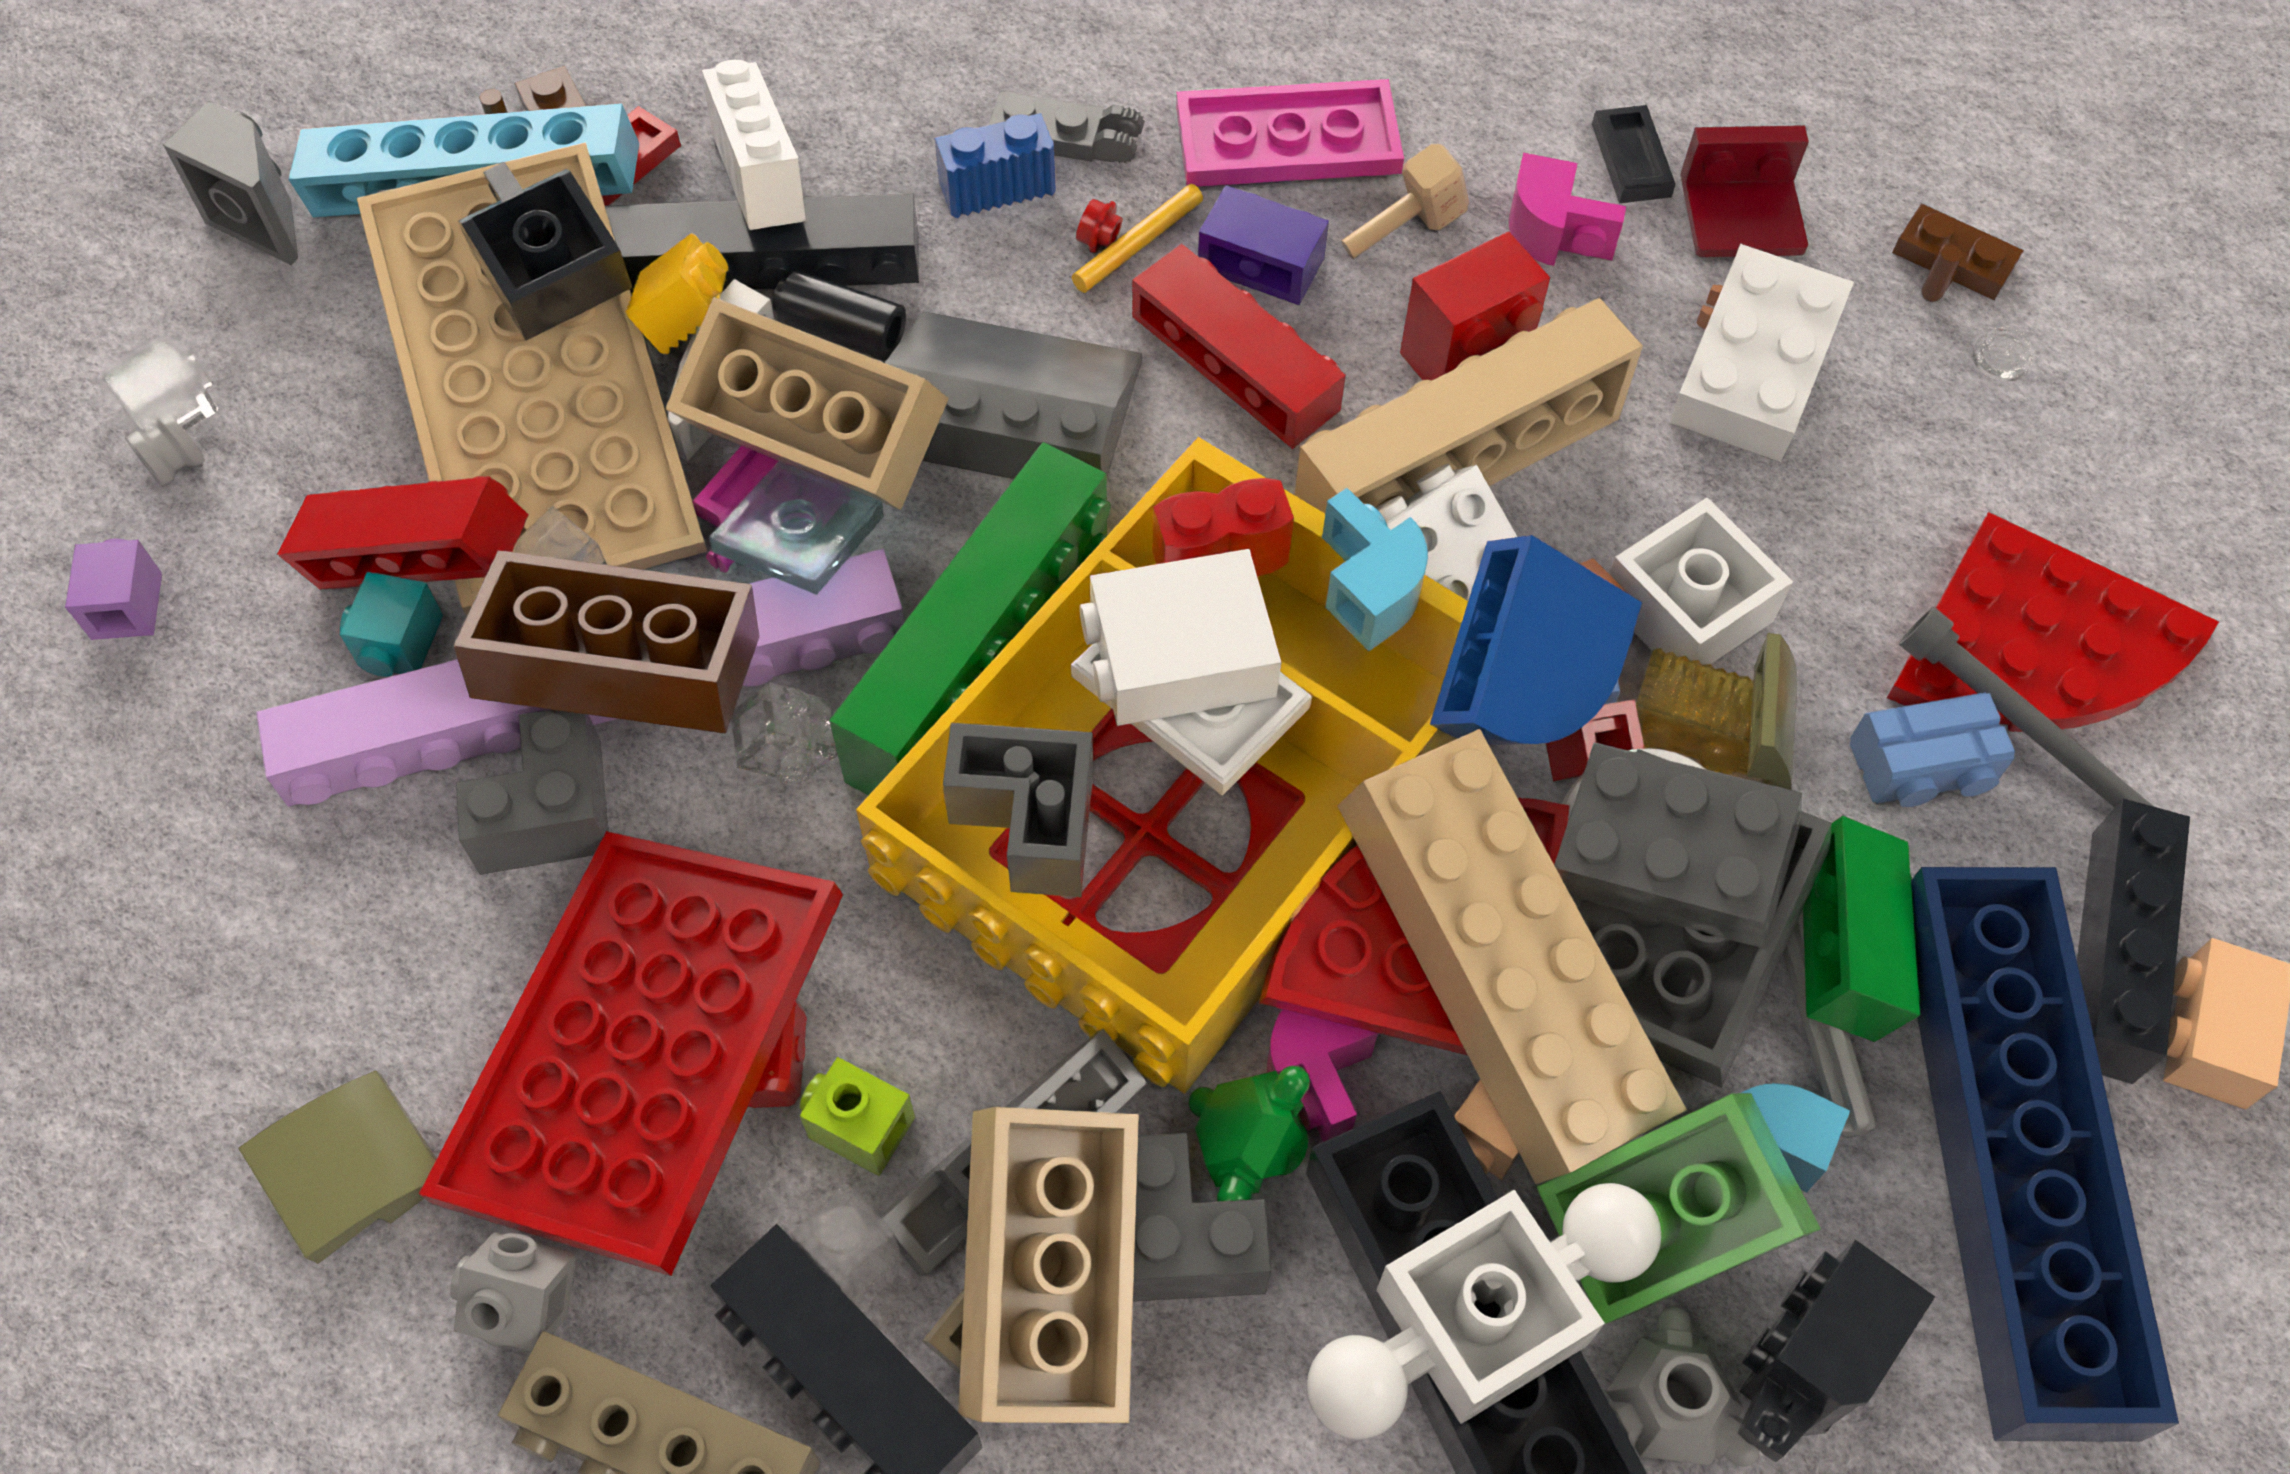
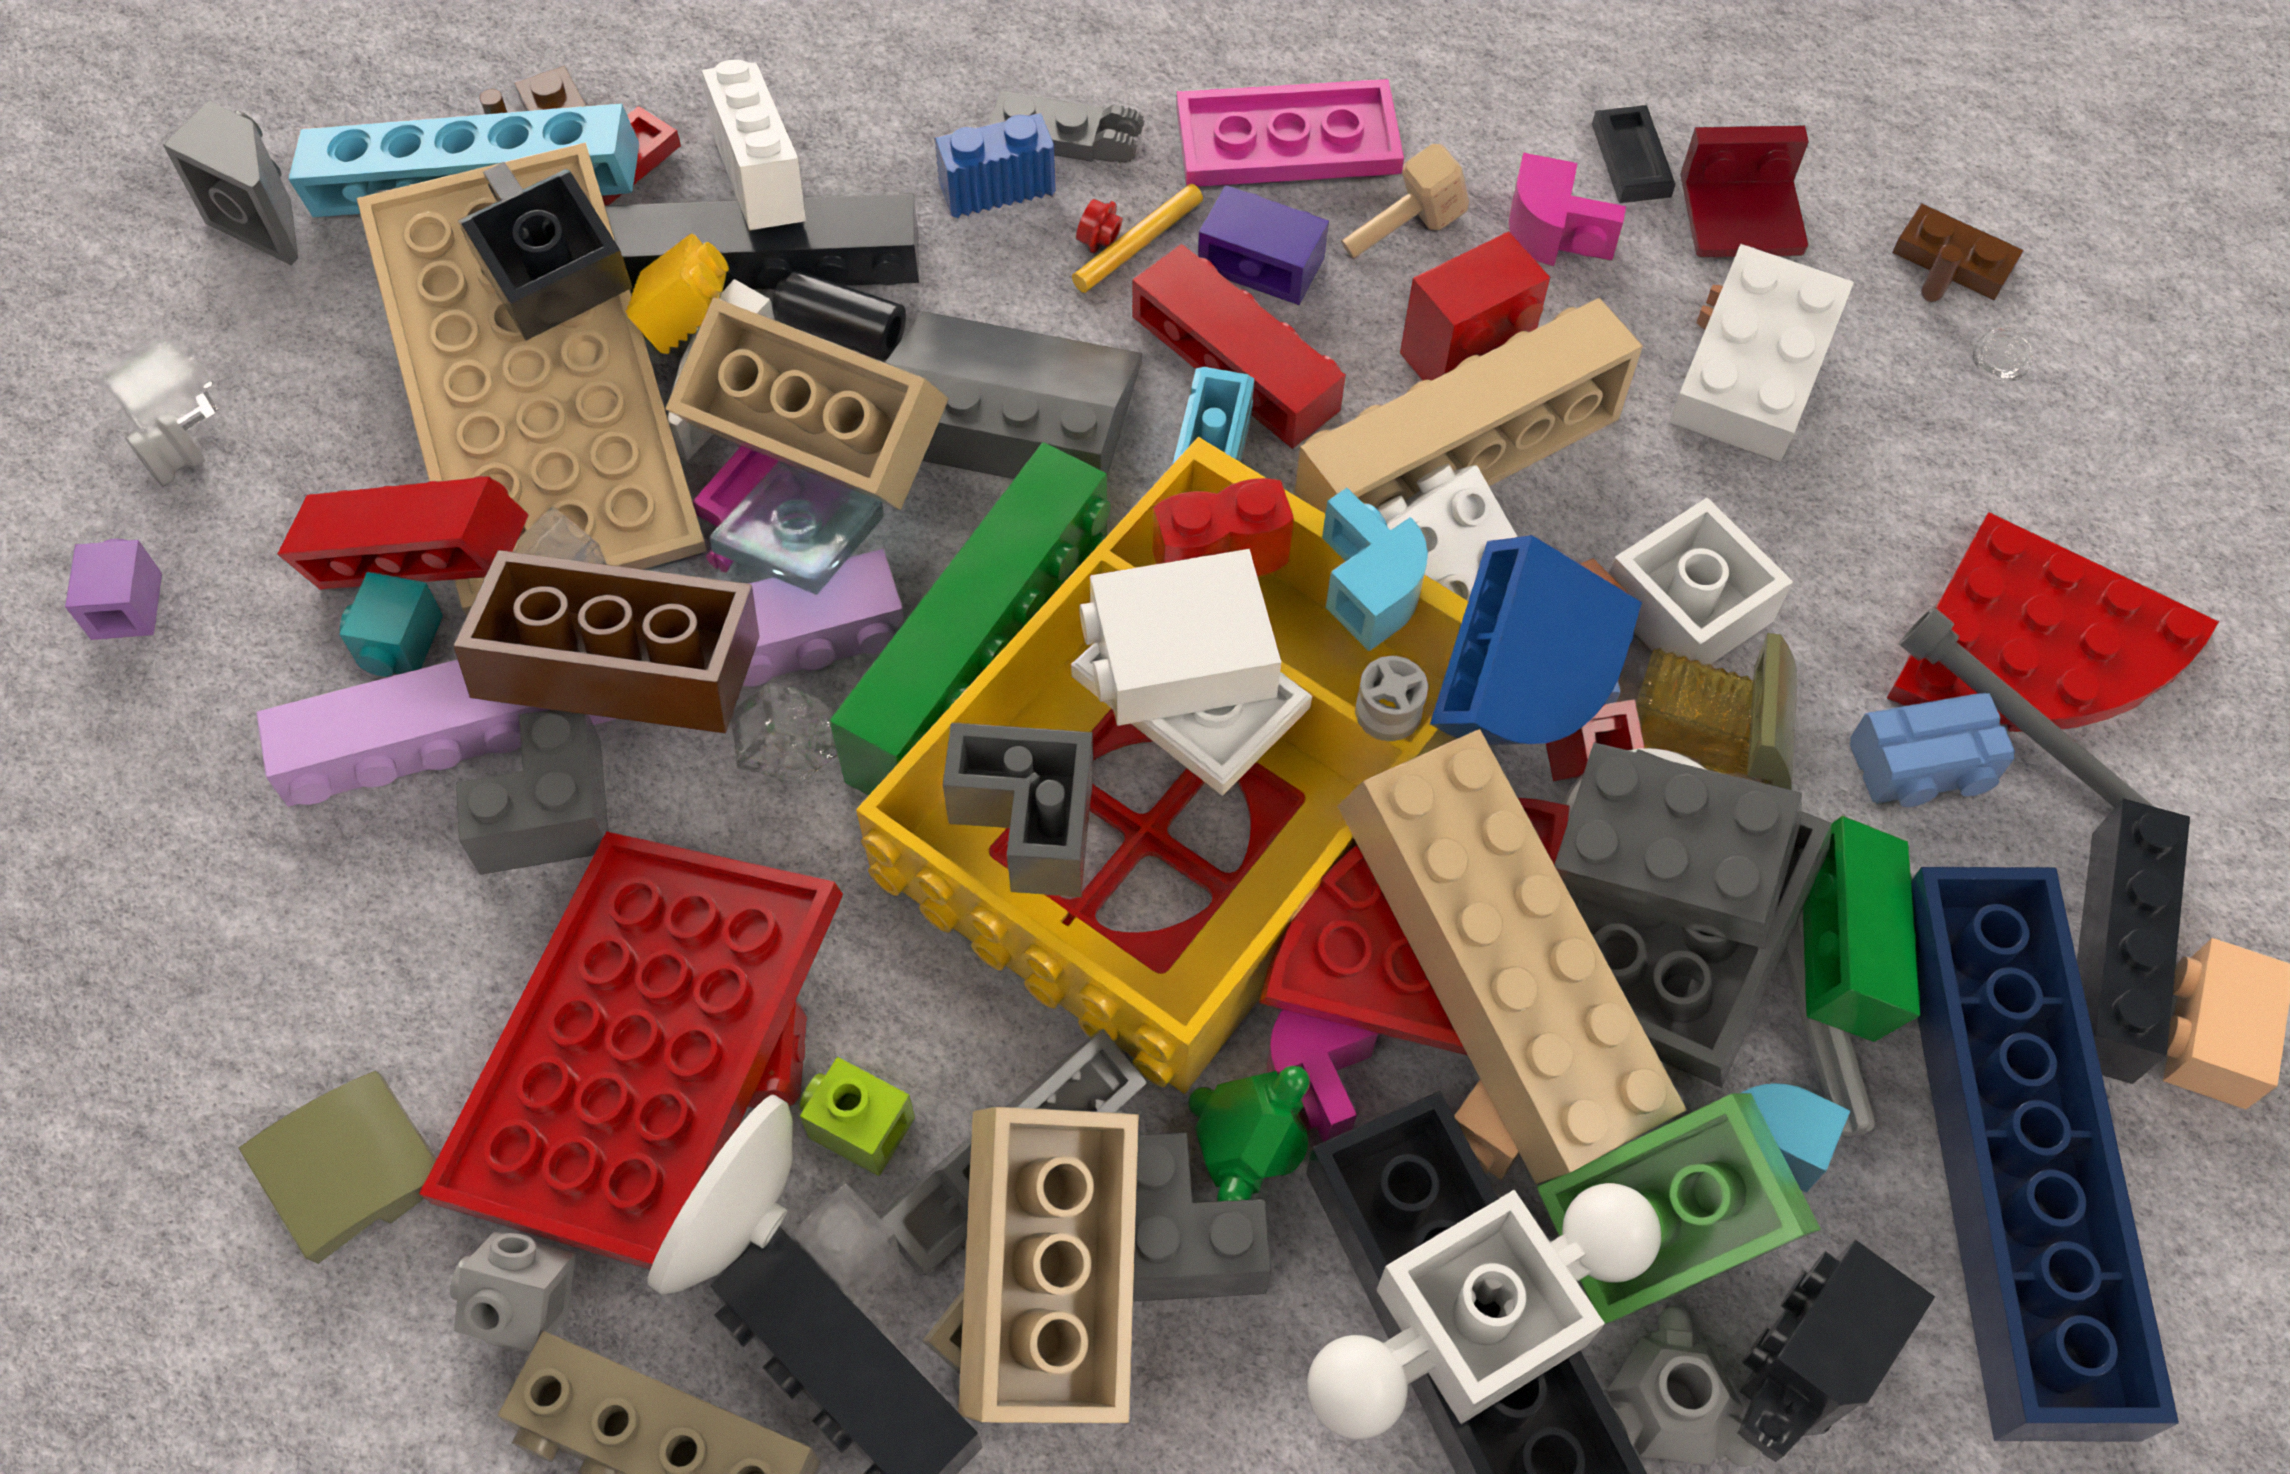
none -> white dish [647,1095,793,1295]
none -> medium azure brick [1173,367,1255,464]
none -> light grey wheel [1355,656,1428,741]

